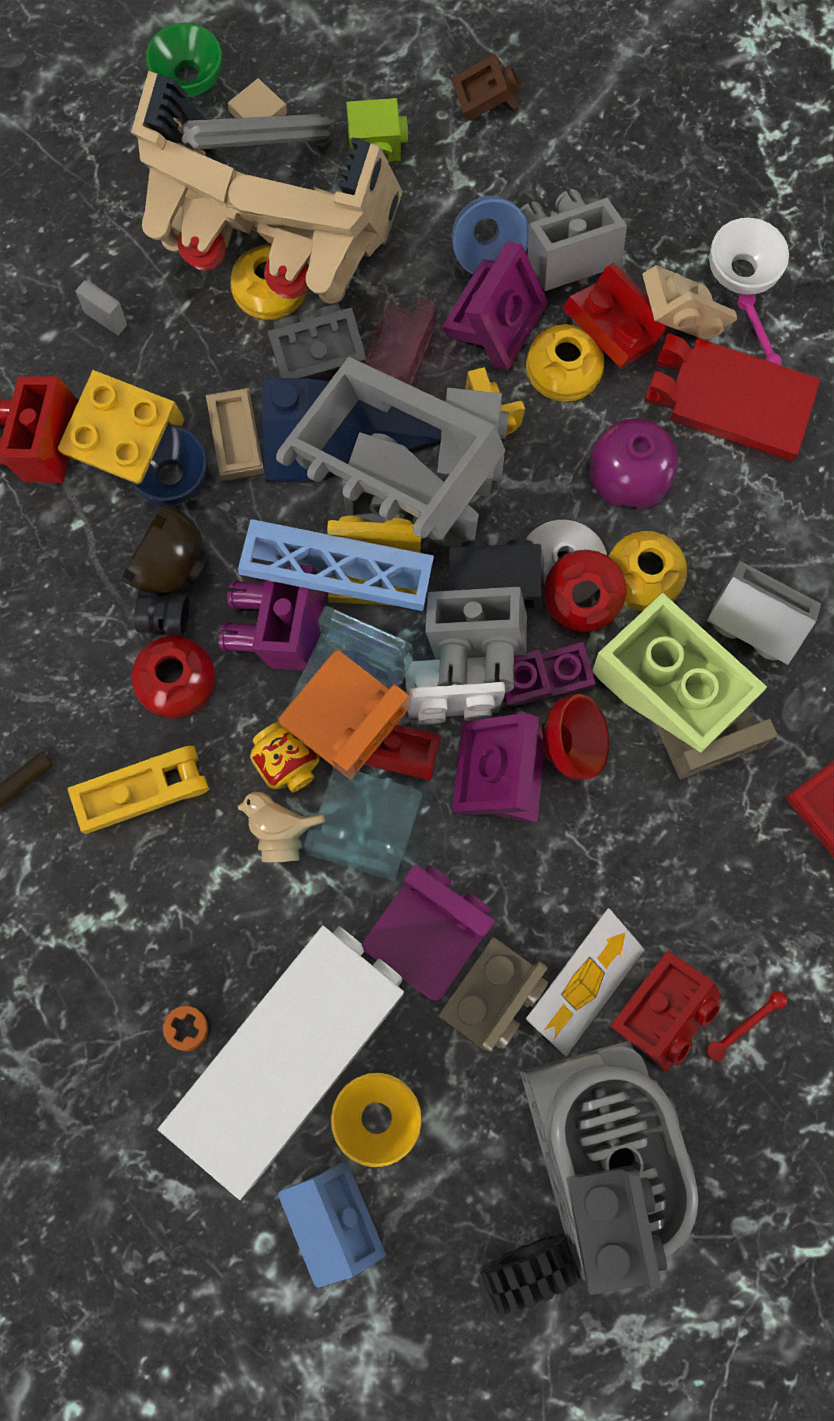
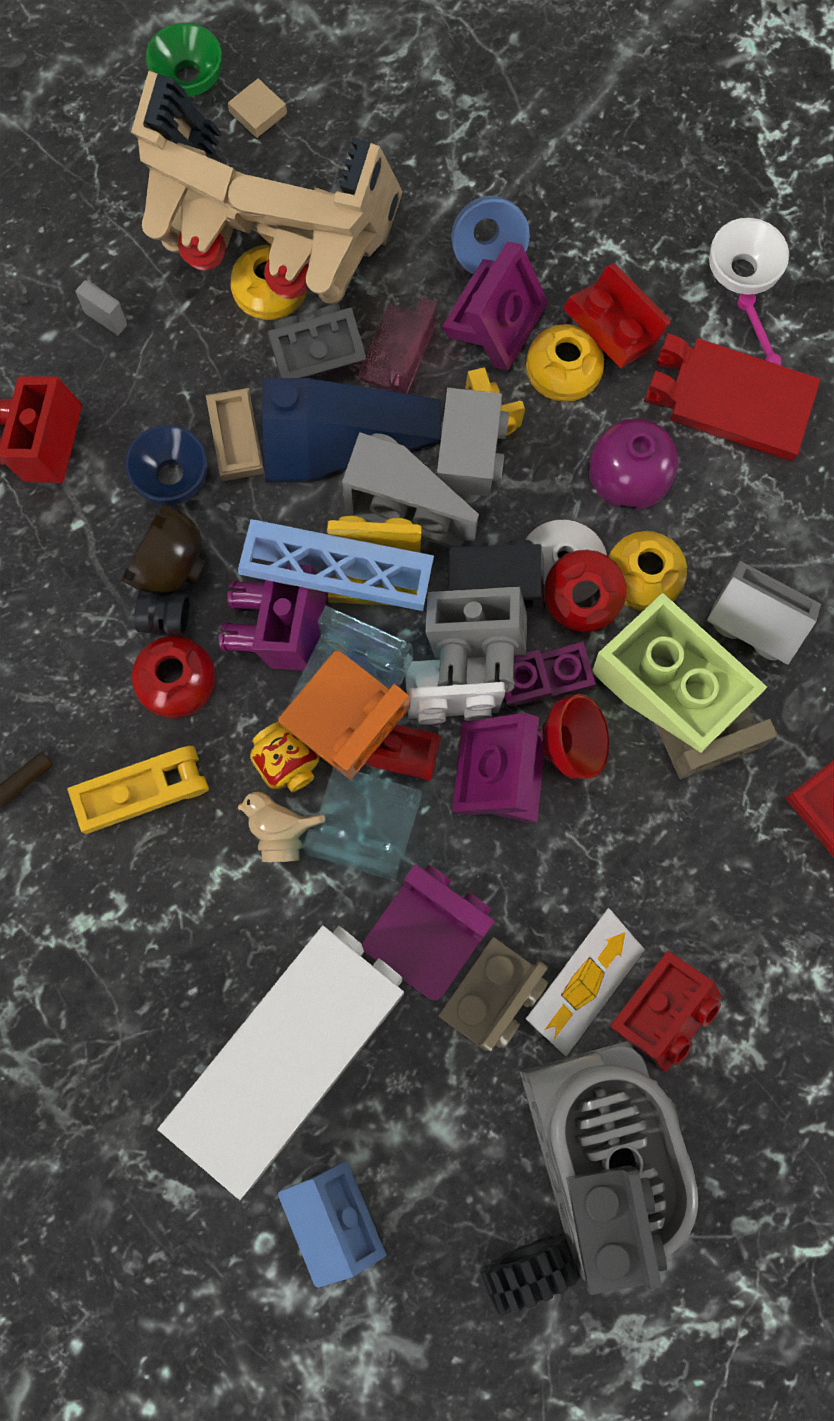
yellow bracket [58,370,185,484] -> none
orange bush [163,1006,209,1052] -> none
light grey axle [181,114,332,150] -> none
light grey hinge [276,357,505,540] -> none
yellow piece [331,1073,422,1167] -> none
lime brick [347,98,408,162] -> none
reddish brown bracket [451,53,521,121] -> none
light grey brick [520,189,627,291] -> none
tan bracket [642,265,737,339] -> none
red hinge [705,990,788,1061] -> none

